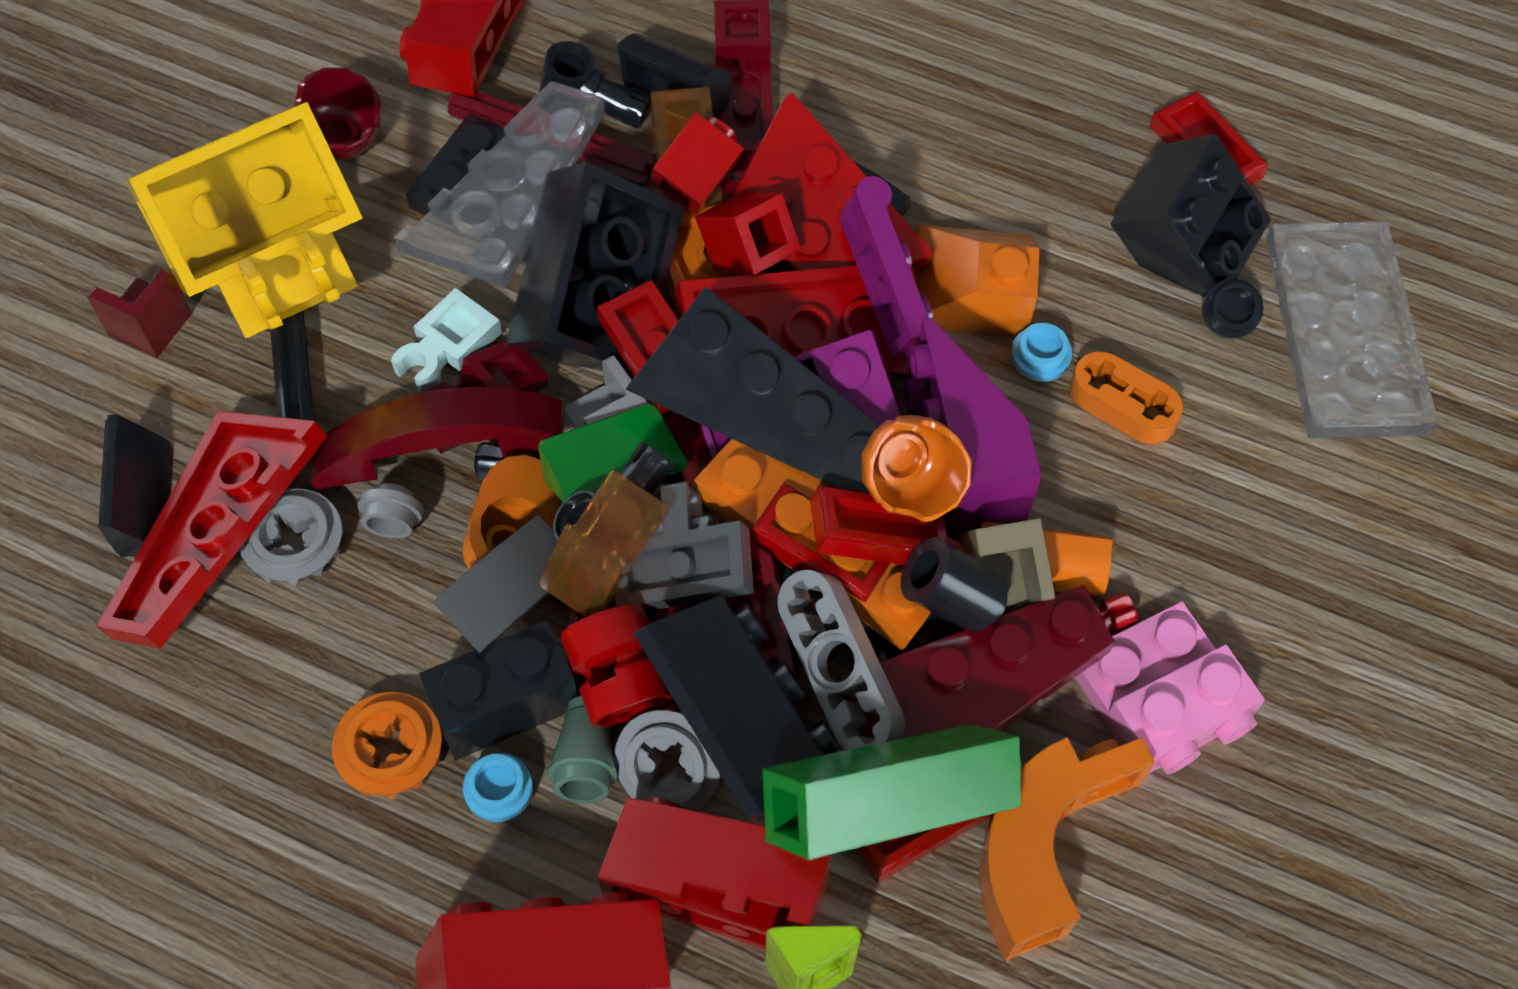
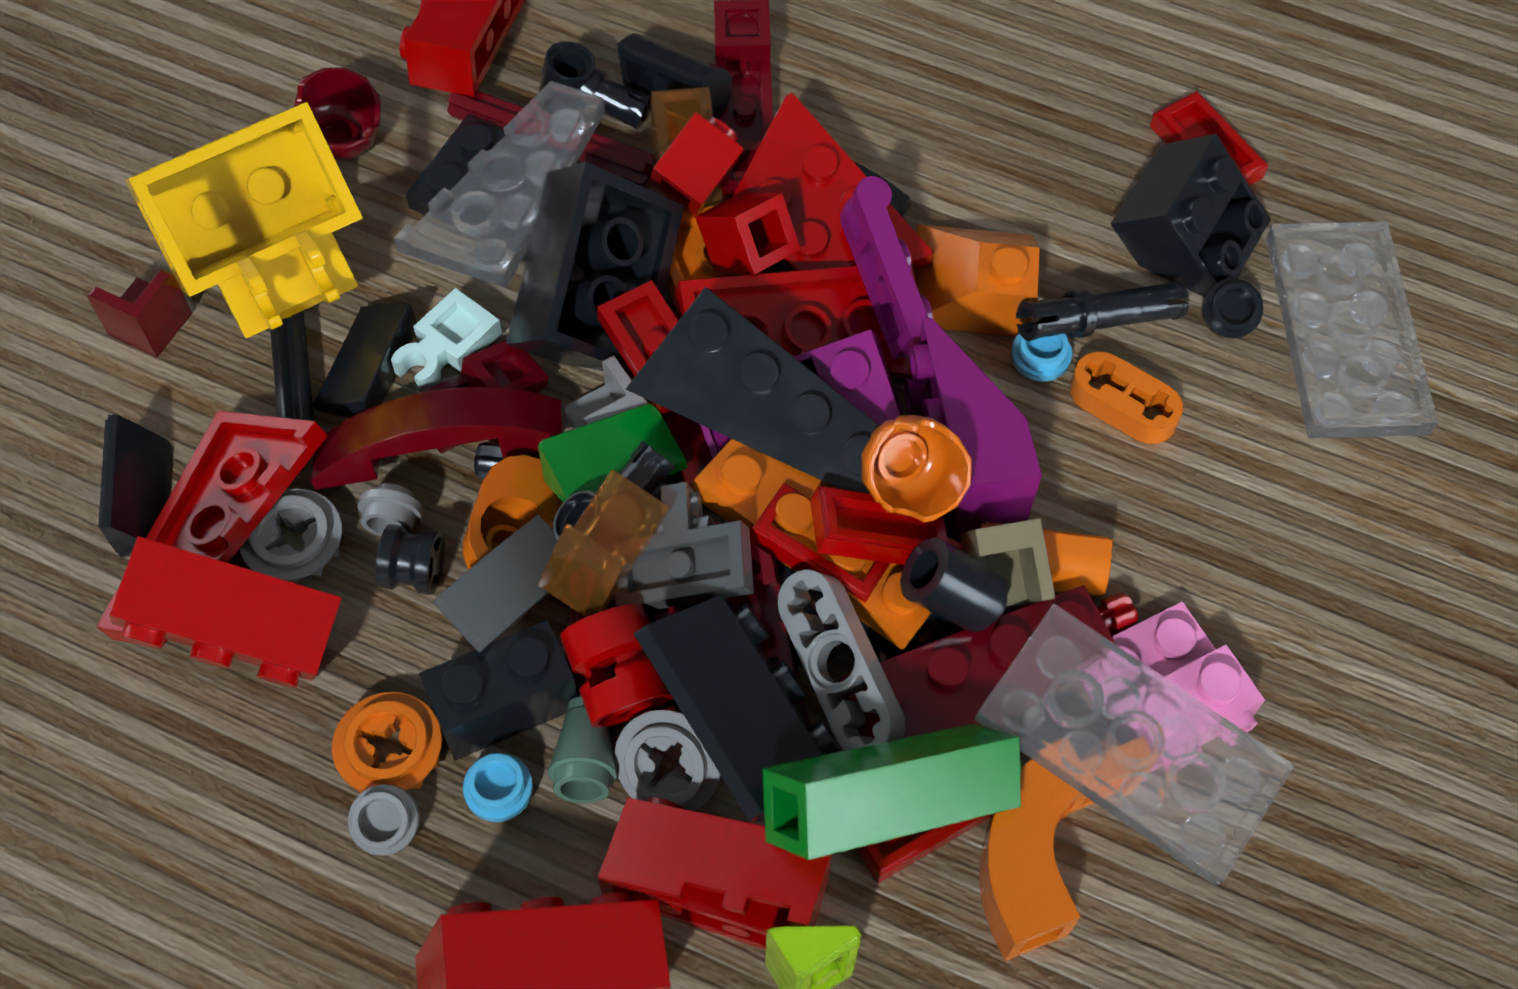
none -> red brick [109,536,342,688]
none -> black slope [313,302,417,418]
none -> light grey plate [348,785,420,856]
none -> black wheel [376,524,445,595]
none -> clear plate [974,604,1295,887]
none -> black pin [1016,281,1189,341]

